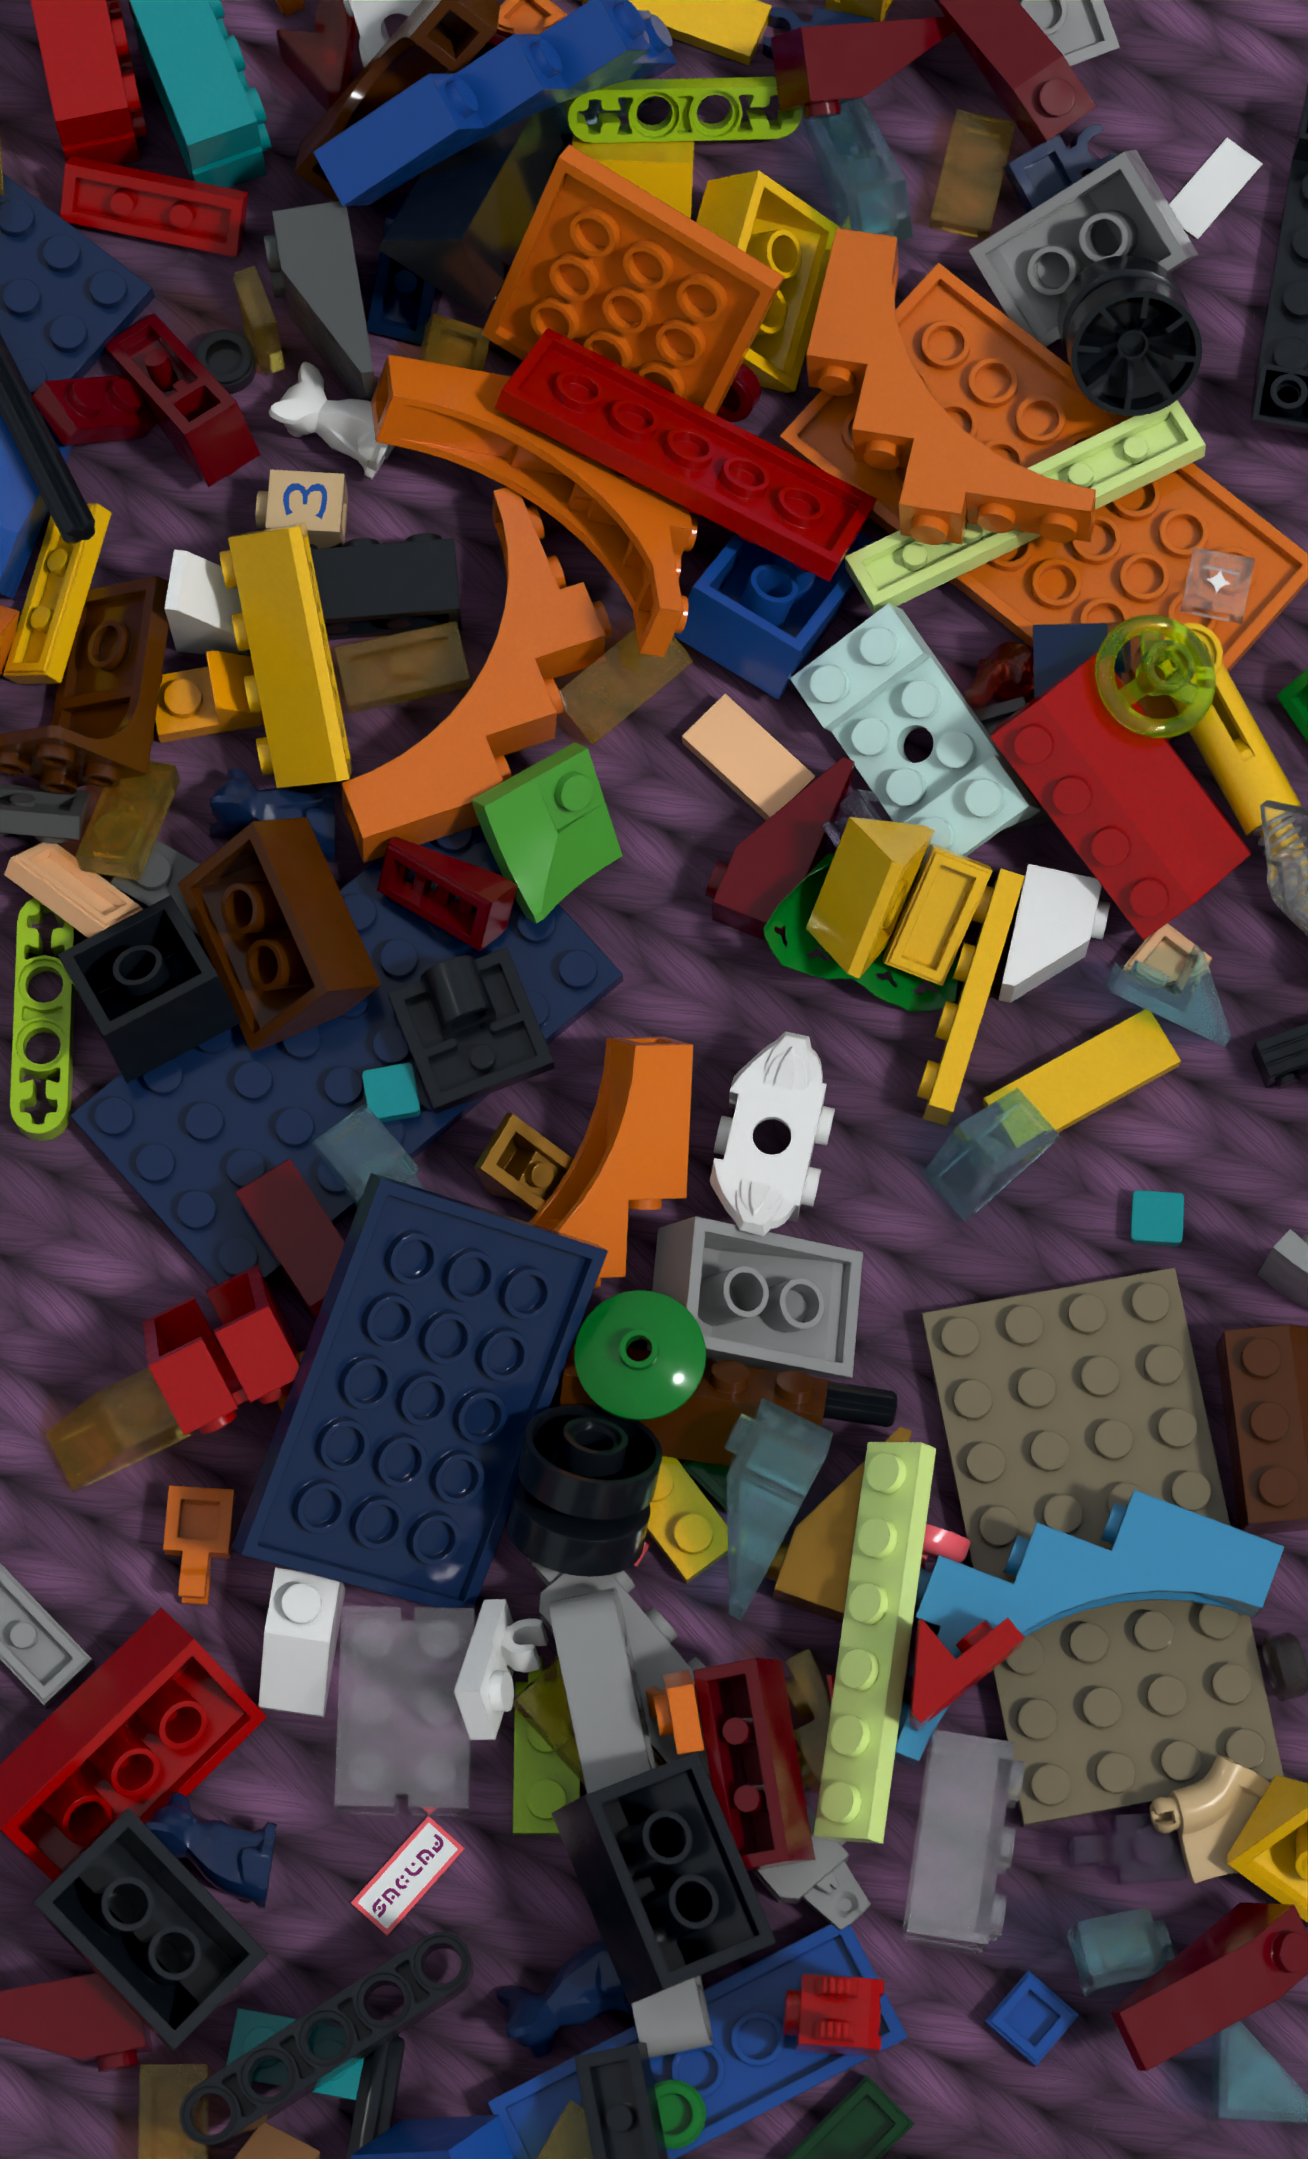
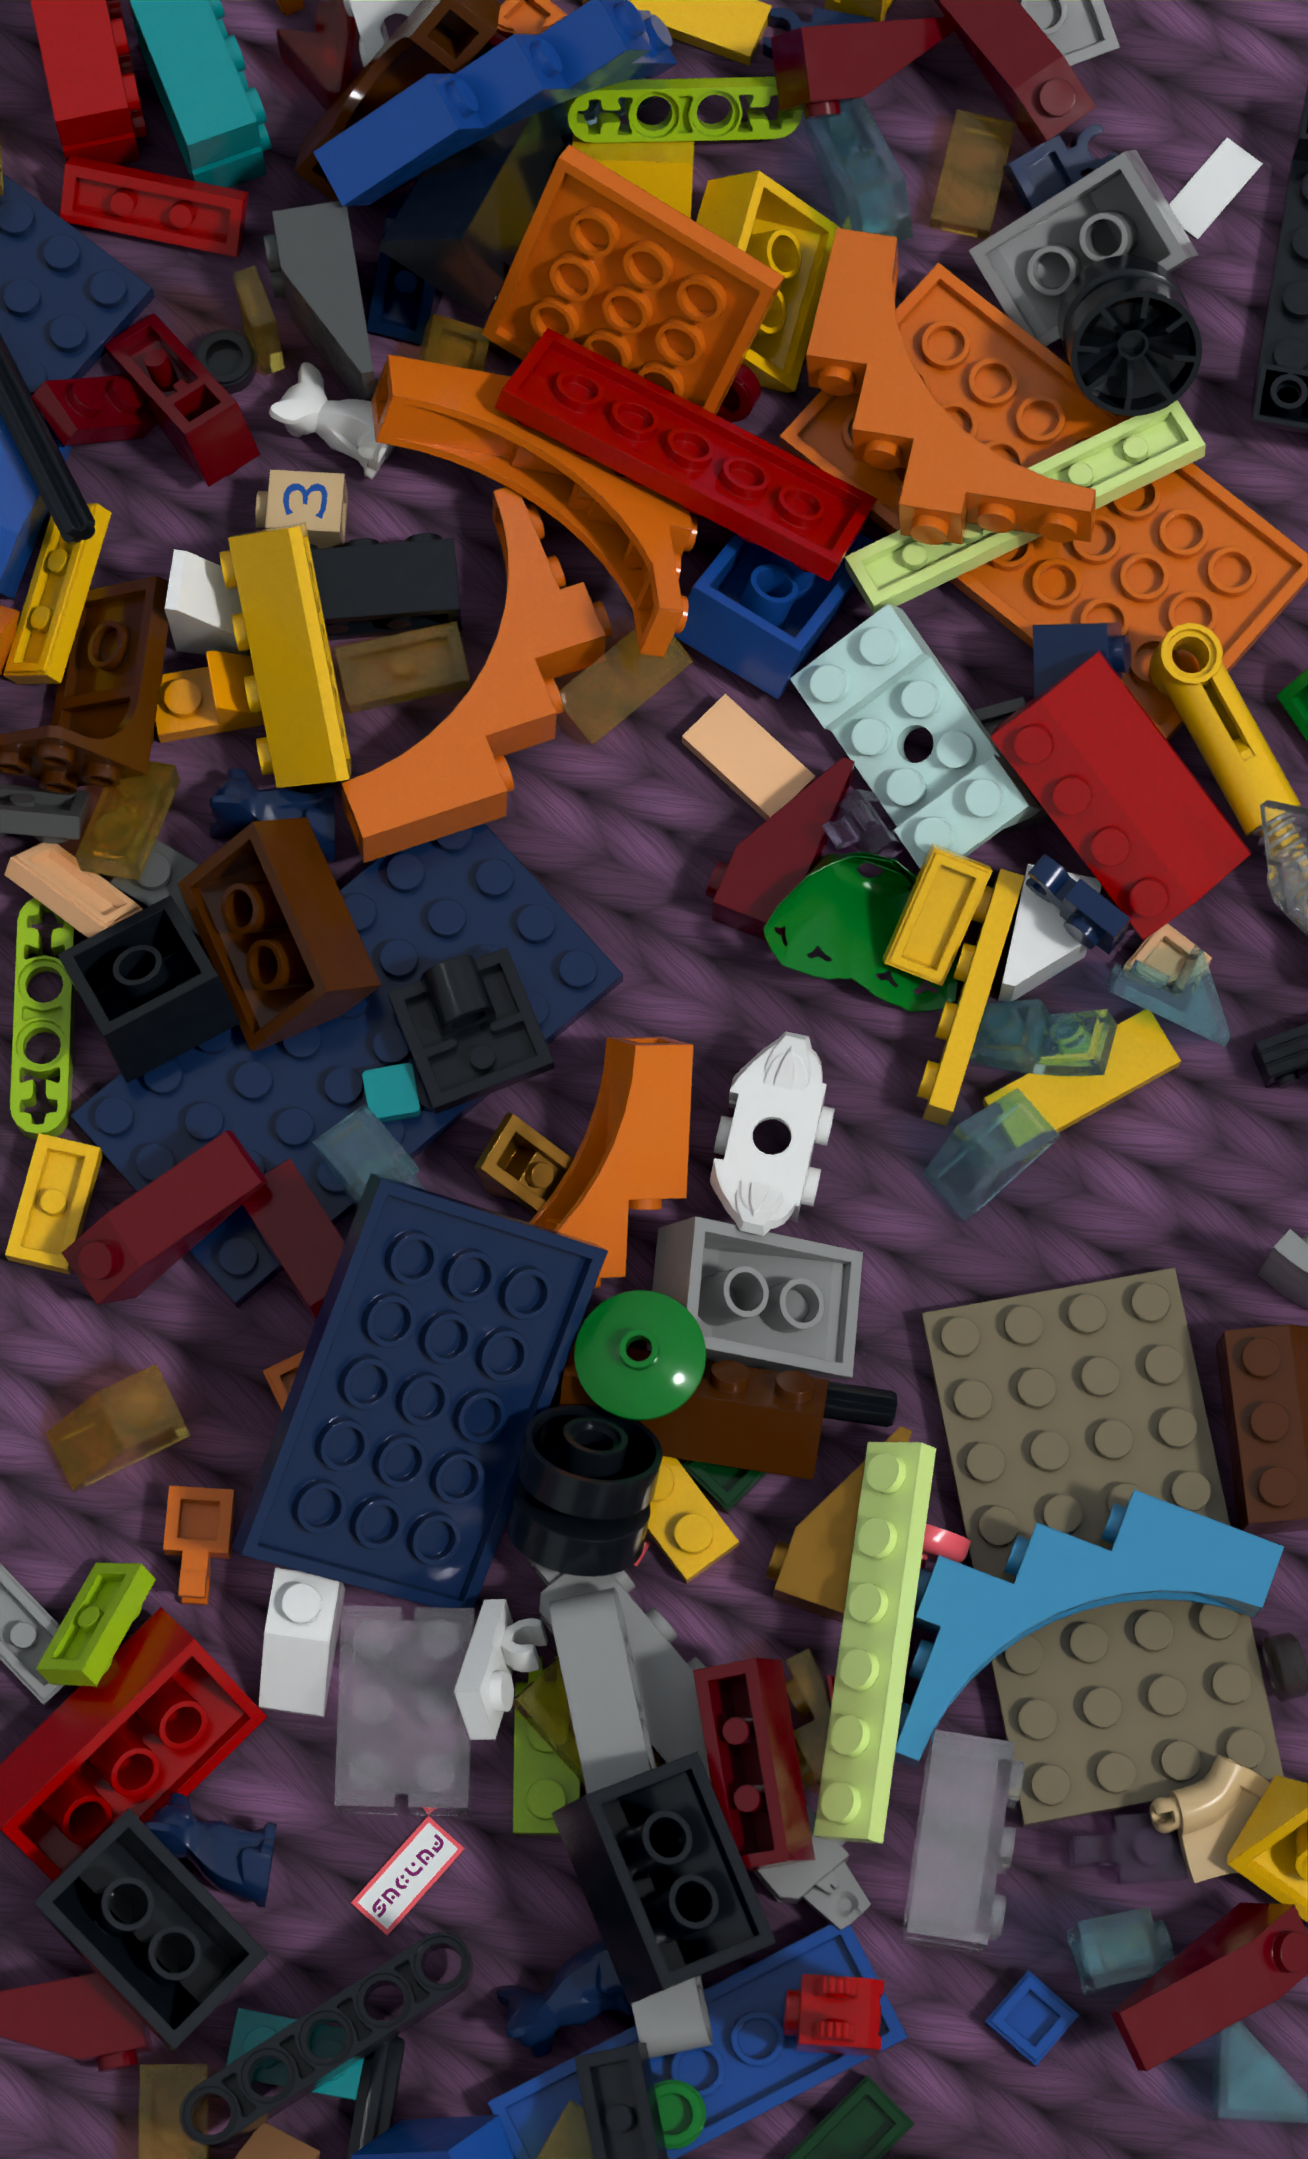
red piece [142,1264,301,1436] -> none
dark red slope [377,836,518,951] -> none
bright green plate [471,742,623,924] -> none
orange plate [645,1670,704,1755] -> none
clear light blue slope [724,1398,833,1620] -> none
yellow slope [806,817,935,979] -> none
red slope [909,1617,1025,1731] -> none
clear red plate [964,642,1034,709] -> none
clear neon green piece [1095,615,1216,738] -> none
teal piece [1129,1190,1184,1247] -> none
clear tile [1180,547,1255,624] -> none
none -> yellow plate [5,1133,103,1275]
none -> lime plate [36,1563,156,1686]
none -> dark red slope [62,1130,268,1305]
none -> clear light blue slope [971,999,1117,1076]
none -> dark blue plate [1025,854,1131,955]

